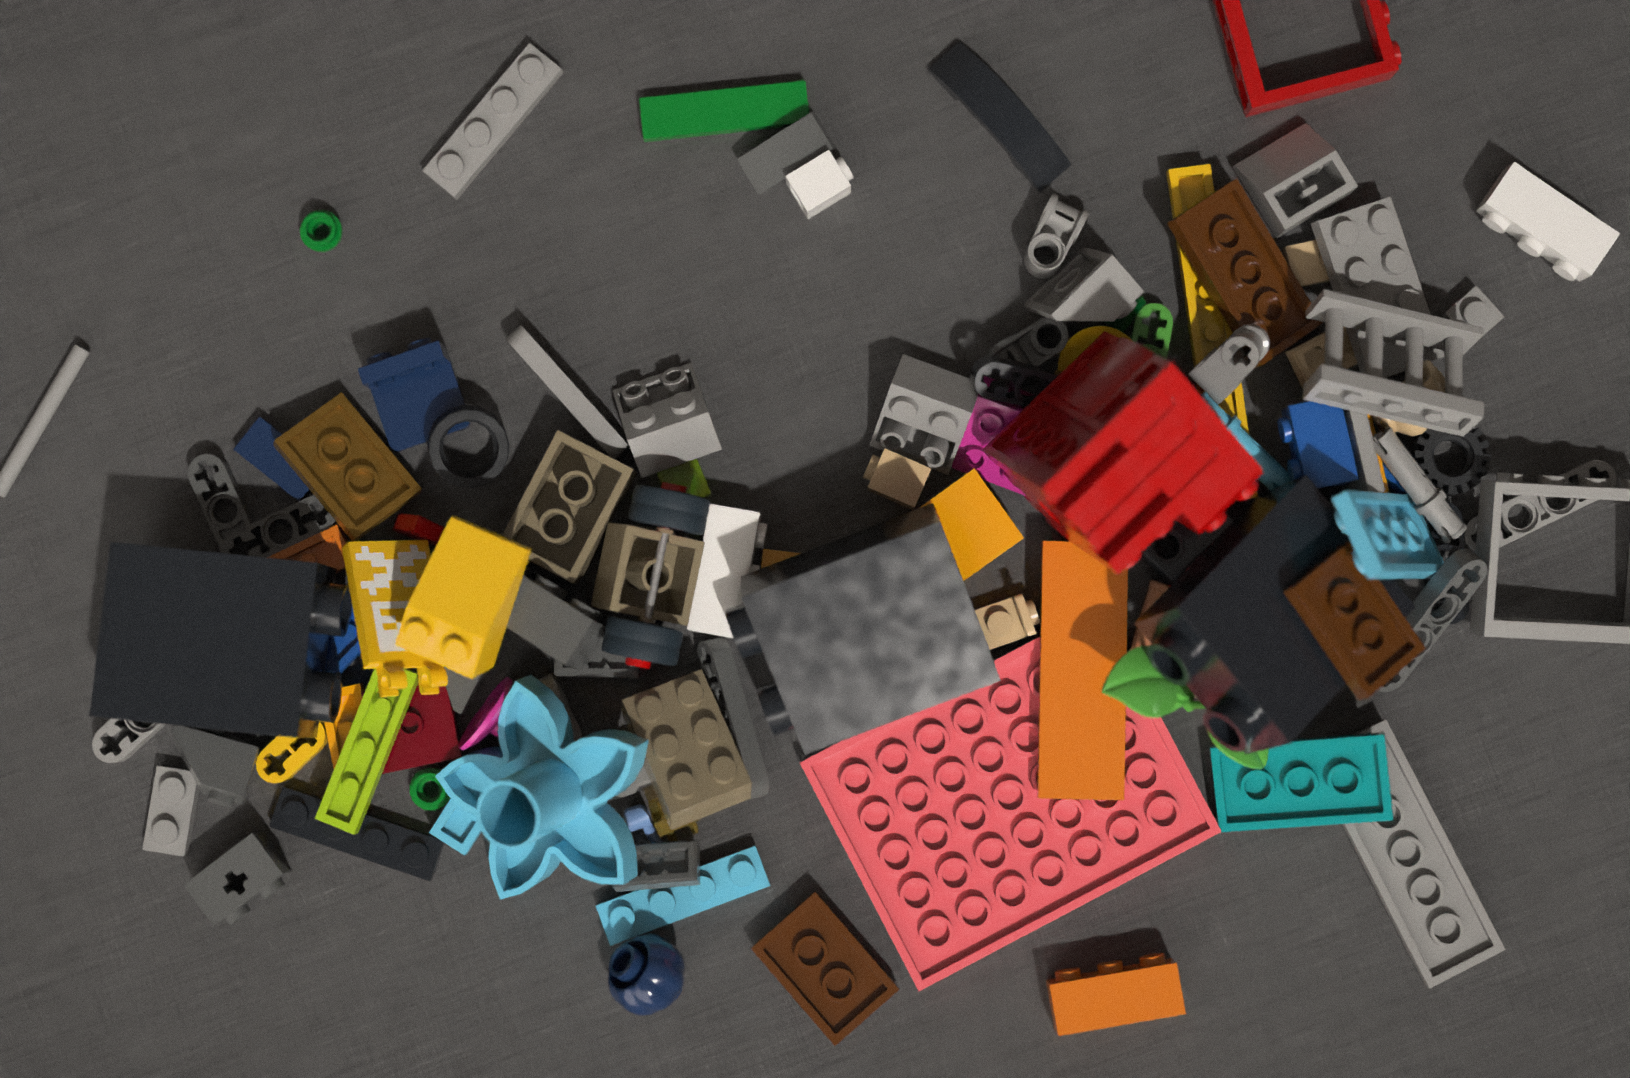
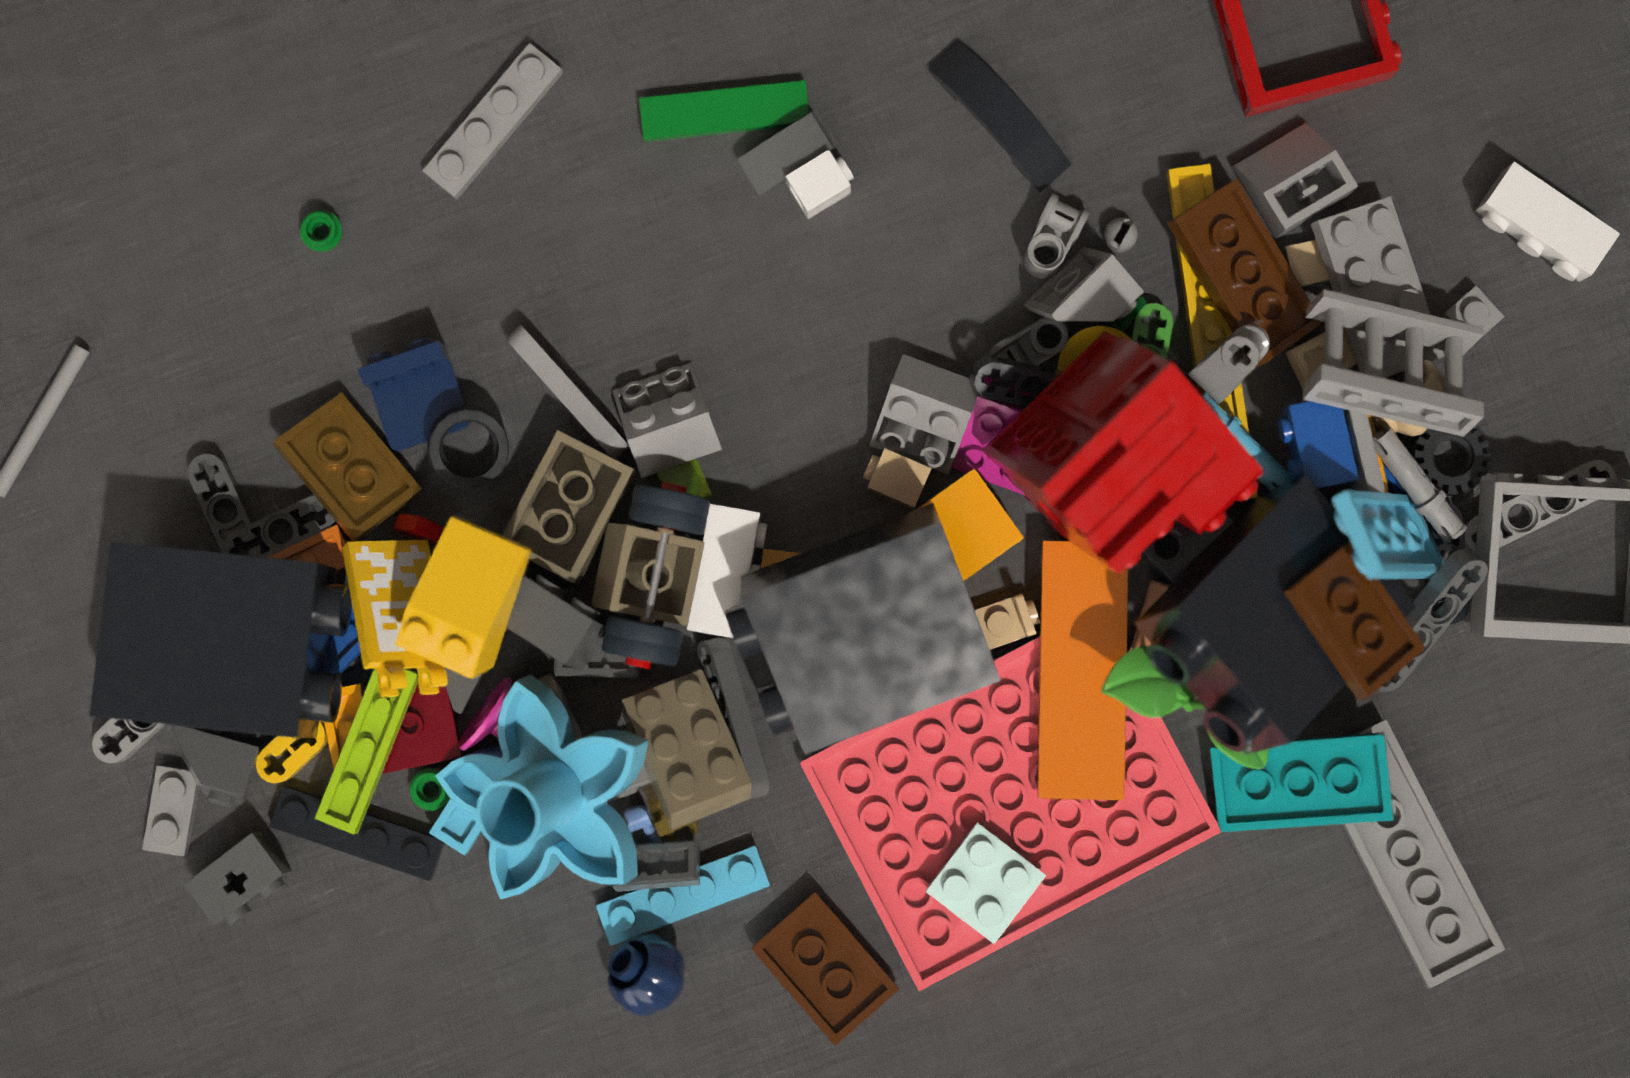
dark blue tile [233,416,311,501] -> none
orange brick [1046,953,1186,1036] -> none
none -> light aqua plate [925,822,1046,944]
none -> light grey hinge [1103,217,1138,253]

